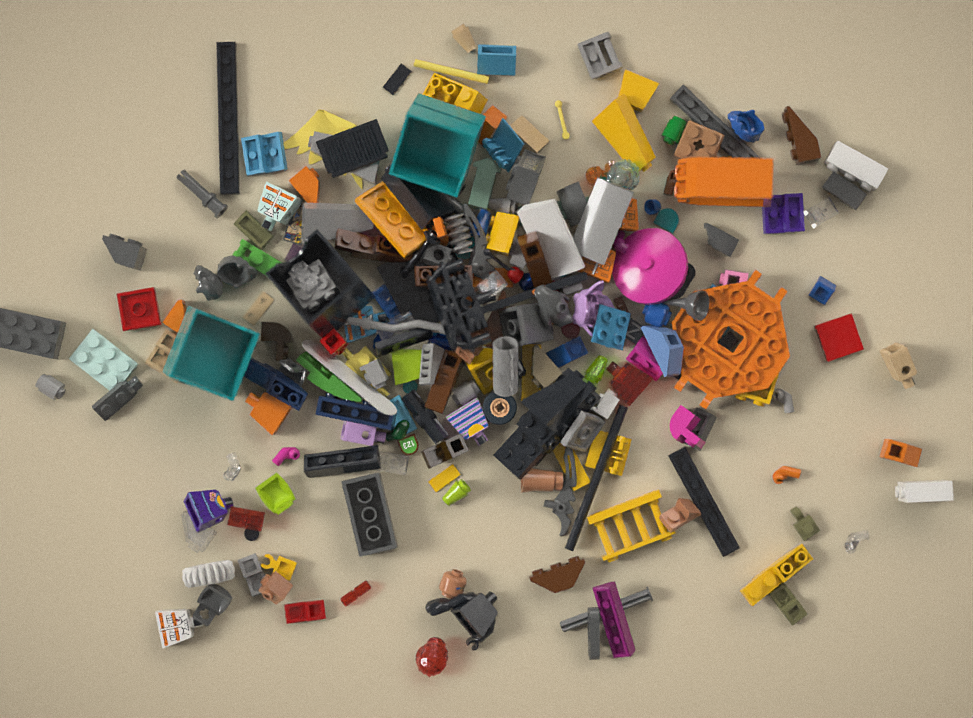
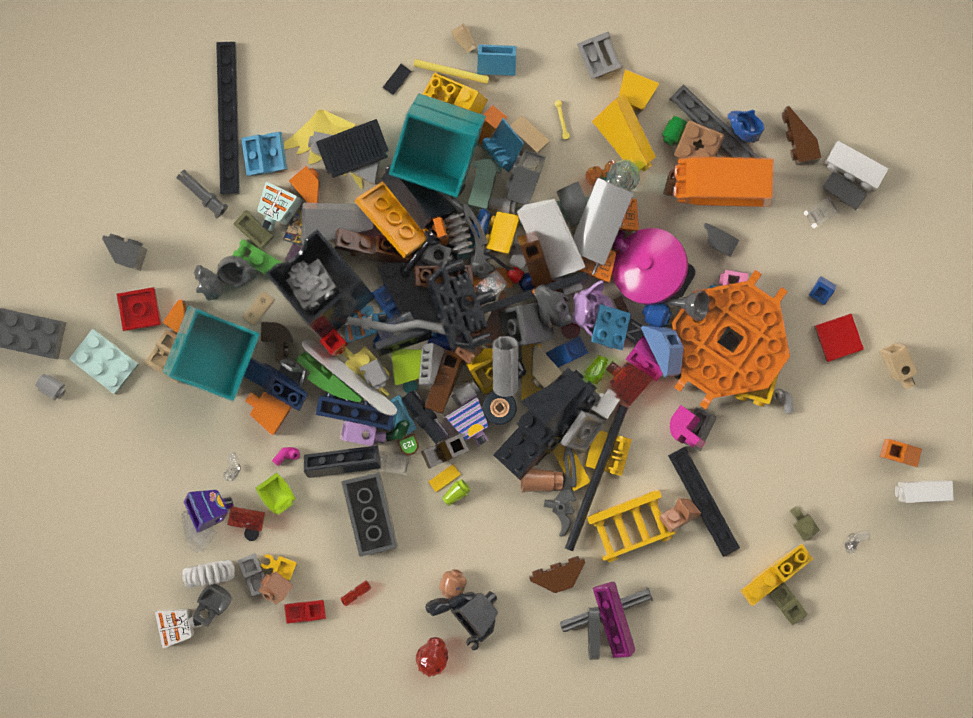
dark grey hinge [92,376,143,421] -> none
blue hinge [644,199,661,215] -> none
teal piece [653,208,679,233] -> none
dark purple slope [762,193,805,234] -> none
orange arm [772,466,801,484] -> none

